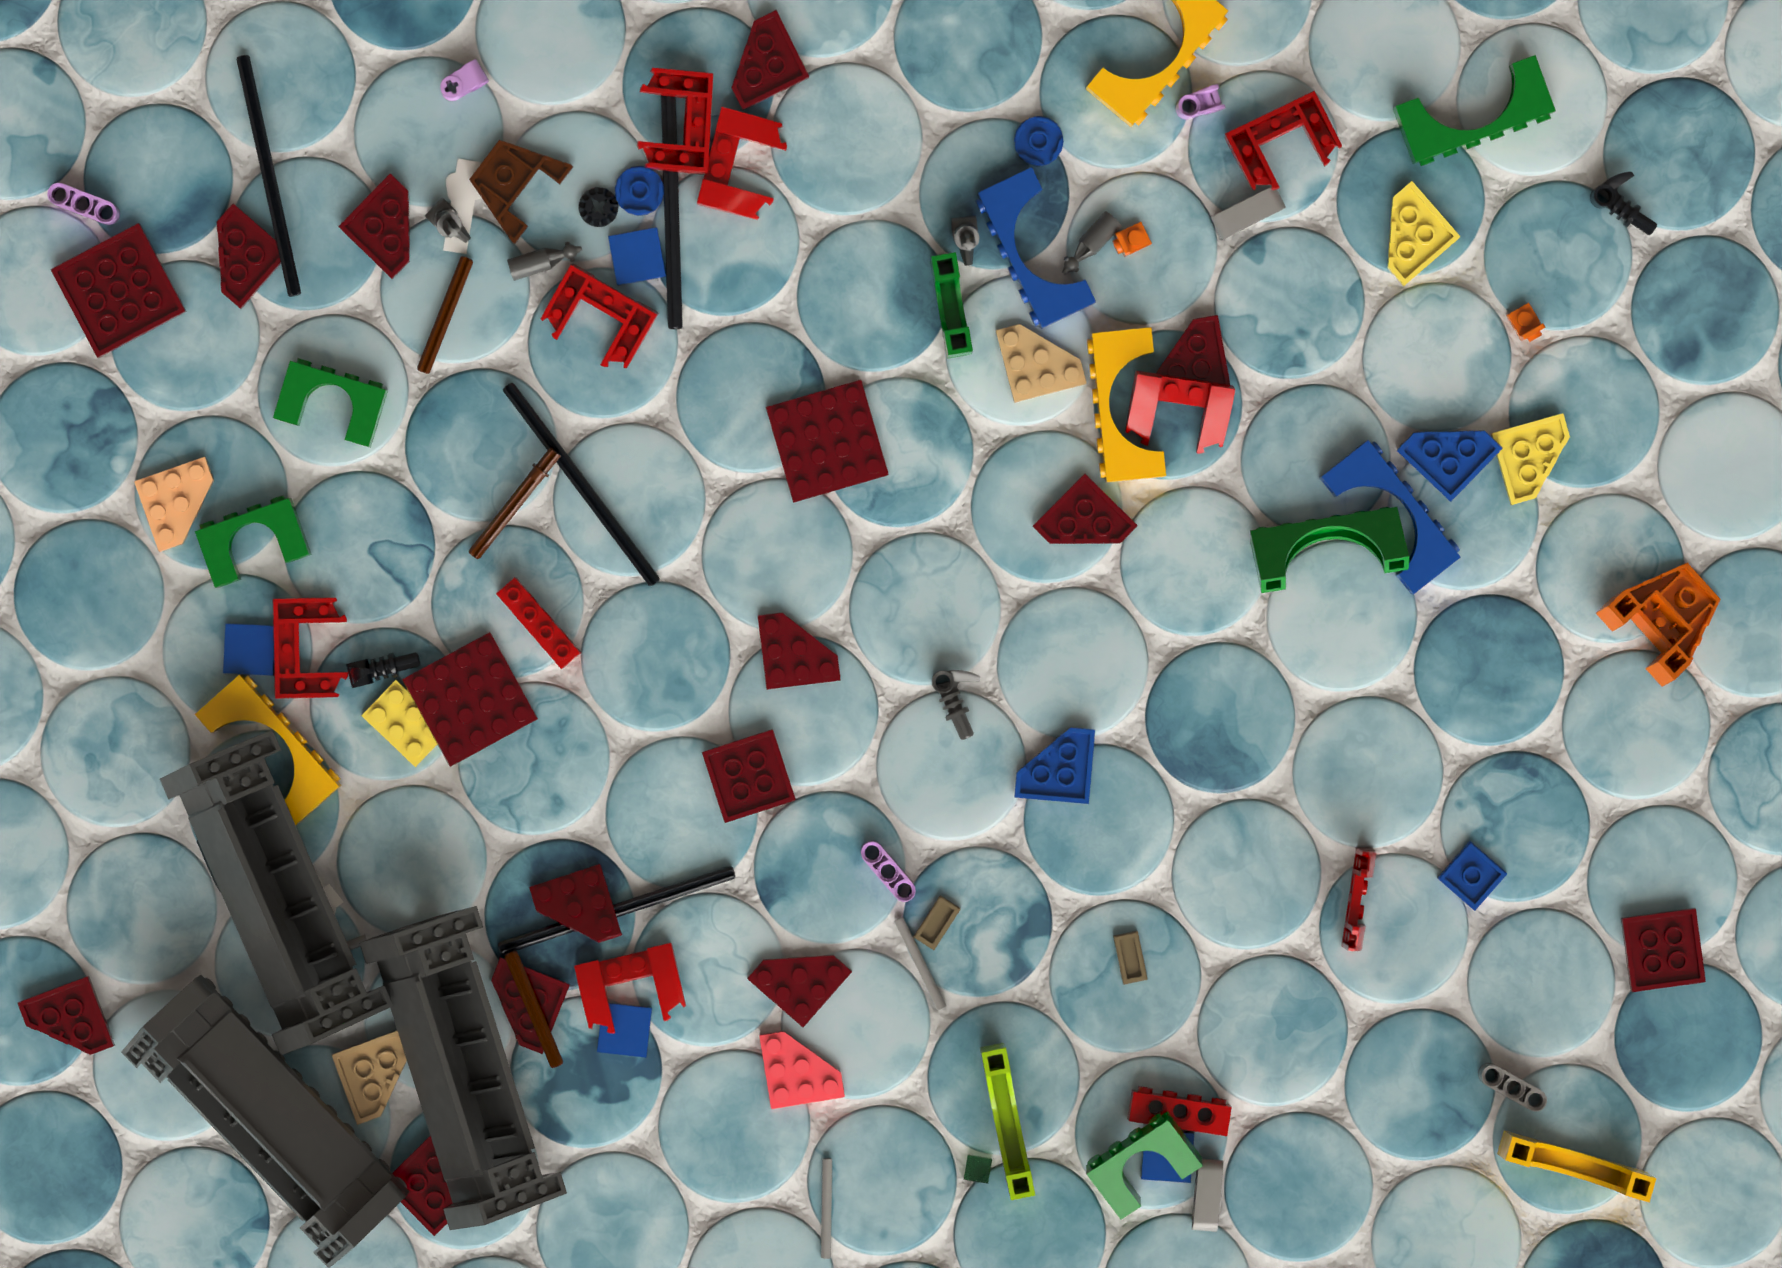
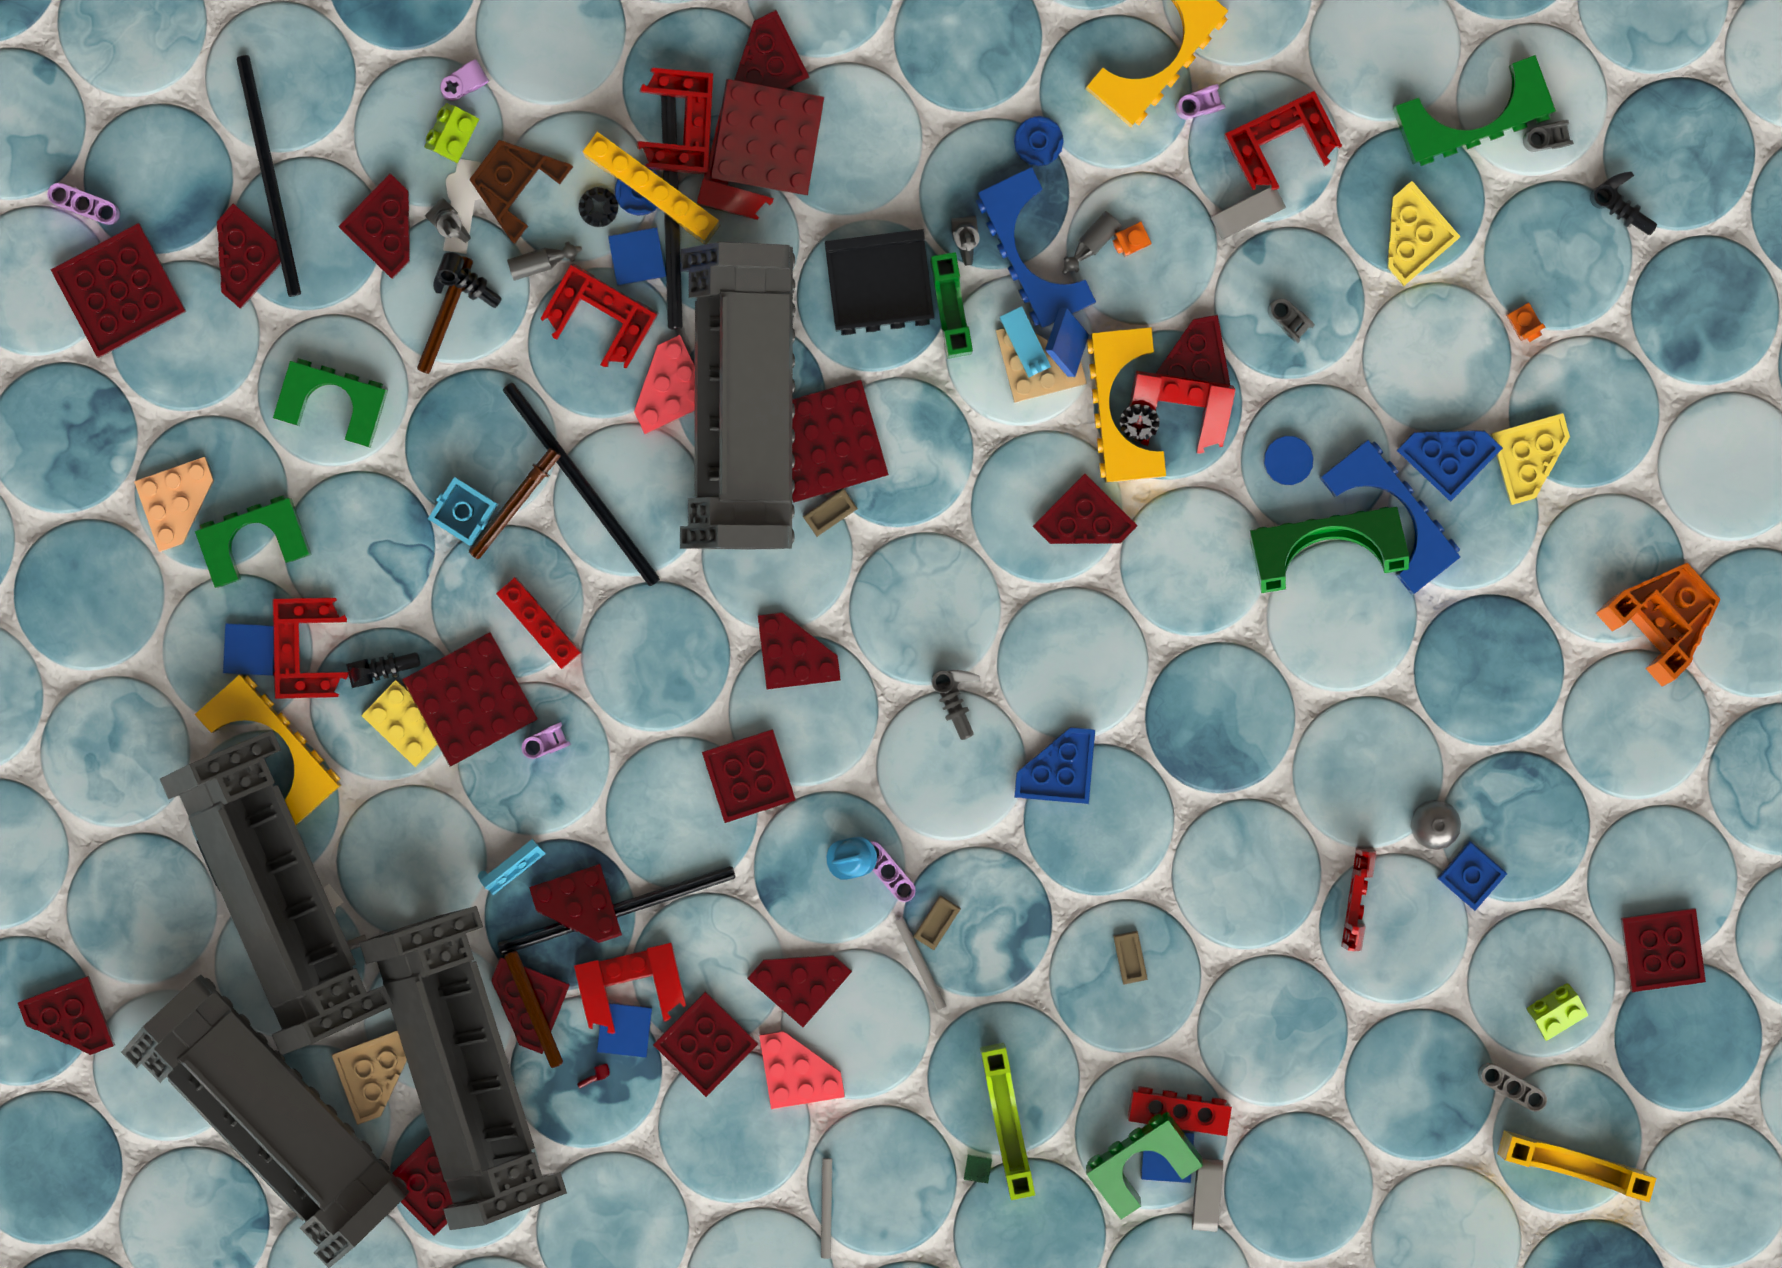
none -> lime bracket [424,103,479,164]
none -> medium azure brick [428,477,499,546]
none -> black piece [433,252,502,308]
none -> medium azure hinge [478,839,546,895]
none -> lavender piece [522,722,571,759]
none -> dark red hand [577,1064,610,1088]
none -> yellow arch [583,132,721,245]
none -> coral plate [634,335,695,434]
none -> dark red plate [653,991,759,1097]
none -> dark grey brick [680,242,795,550]
none -> dark red plate [710,79,824,195]
none -> dark tan tile [803,488,858,537]
none -> black panel [825,229,935,336]
none -> dark azure piece [826,837,877,880]
none -> medium azure hinge [999,306,1051,378]
none -> blue tile [1045,308,1089,377]
none -> black gear [1120,404,1160,442]
none -> blue tile [1264,436,1314,485]
none -> dark grey piece [1268,299,1315,344]
none -> flat silver cylinder [1411,800,1461,850]
none -> dark grey piece [1523,120,1574,152]
none -> lime bracket [1526,983,1588,1041]

